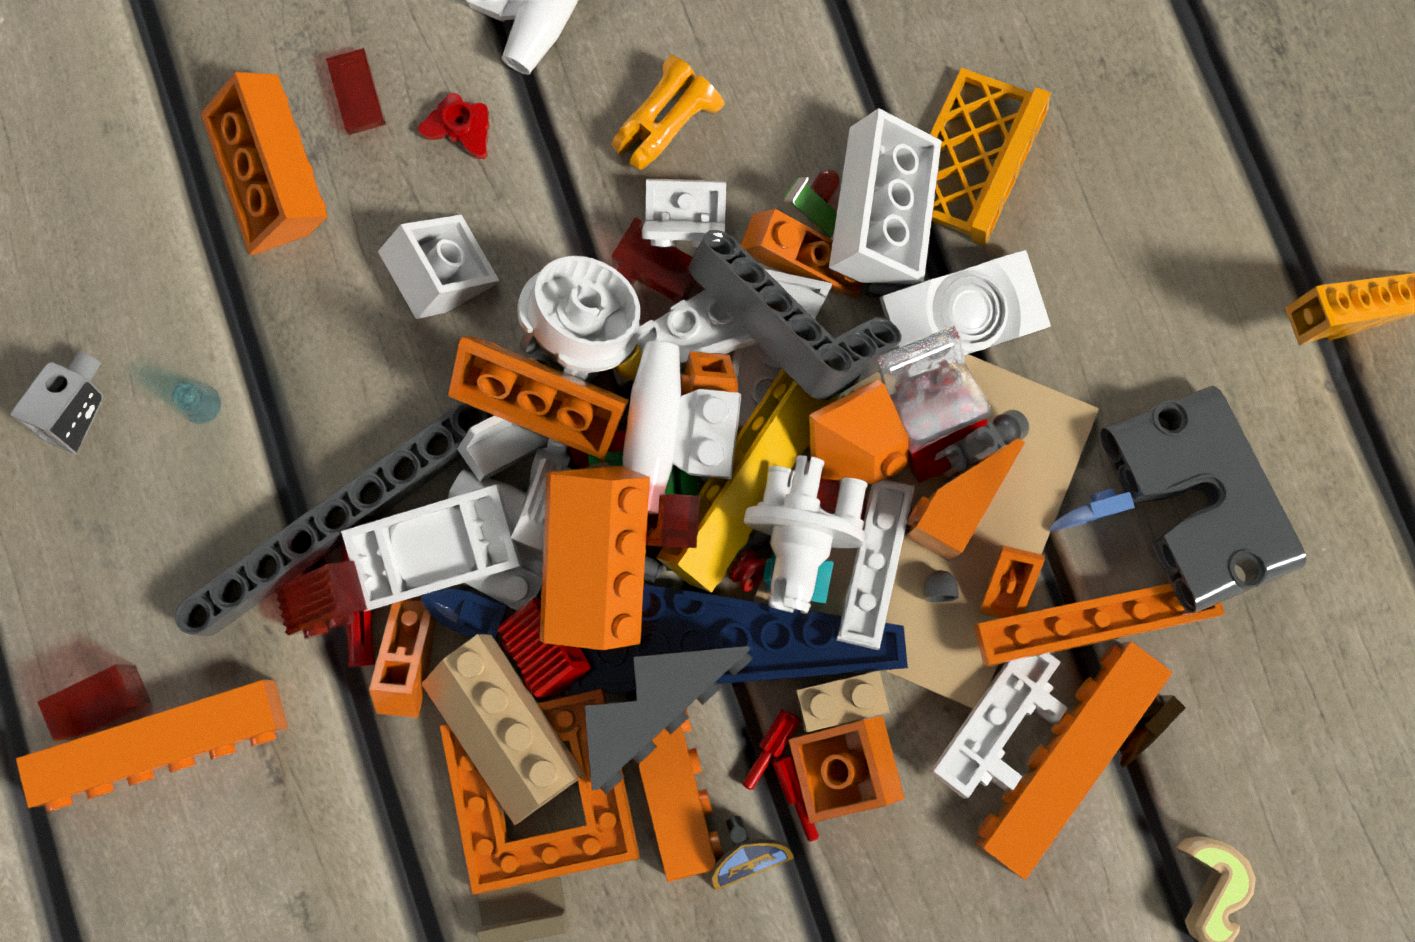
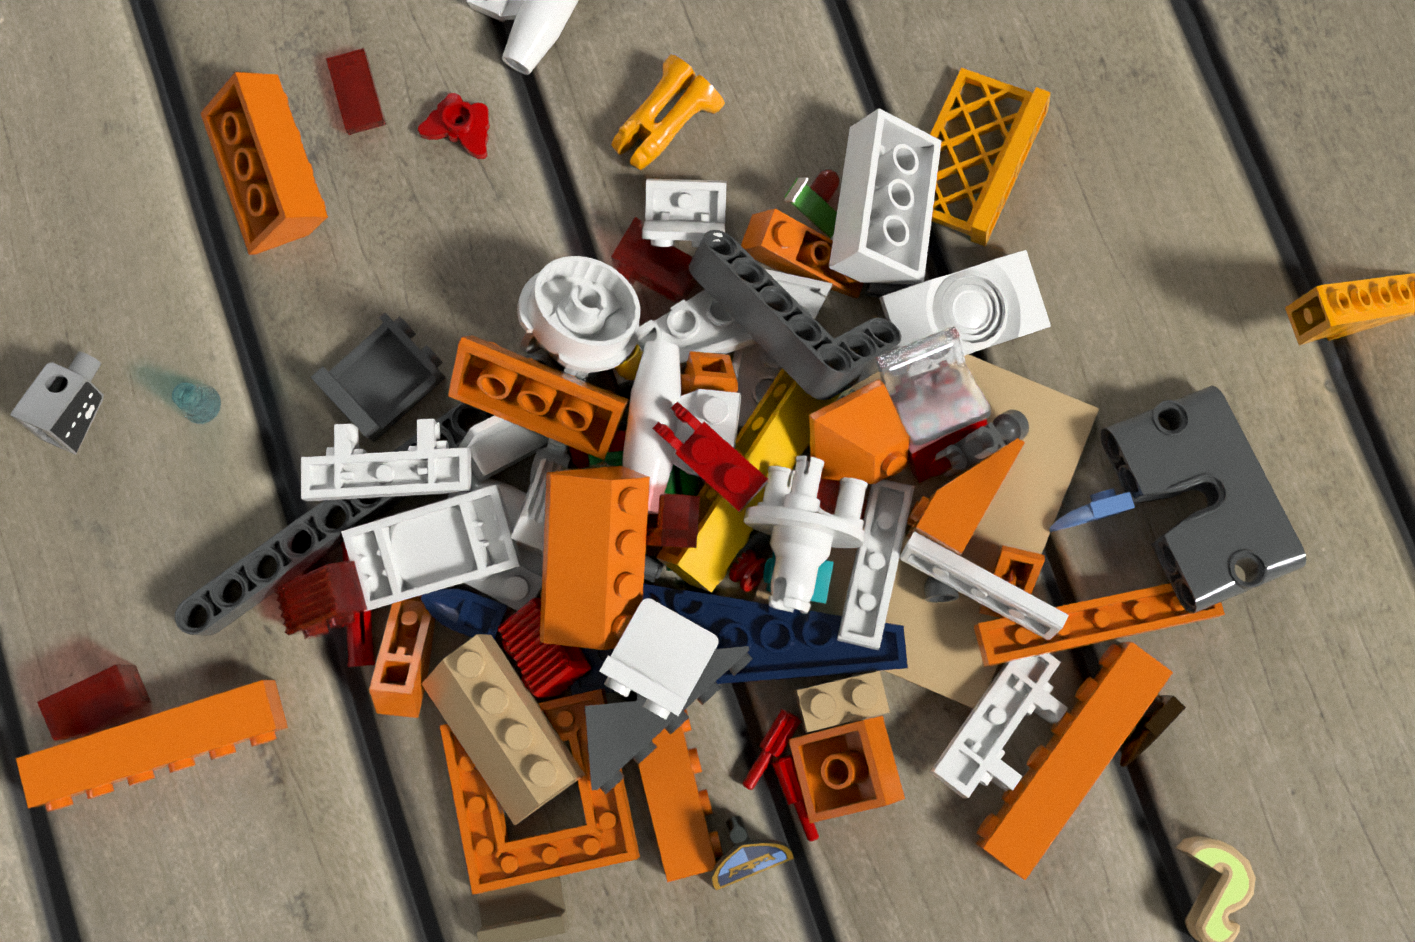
white slope [378,215,499,319] -> none
none -> white hinge [301,419,472,501]
none -> dark grey panel [311,312,446,442]
none -> white bracket [599,598,718,719]
none -> red hinge [652,402,769,512]
none -> white tile [899,531,1069,640]

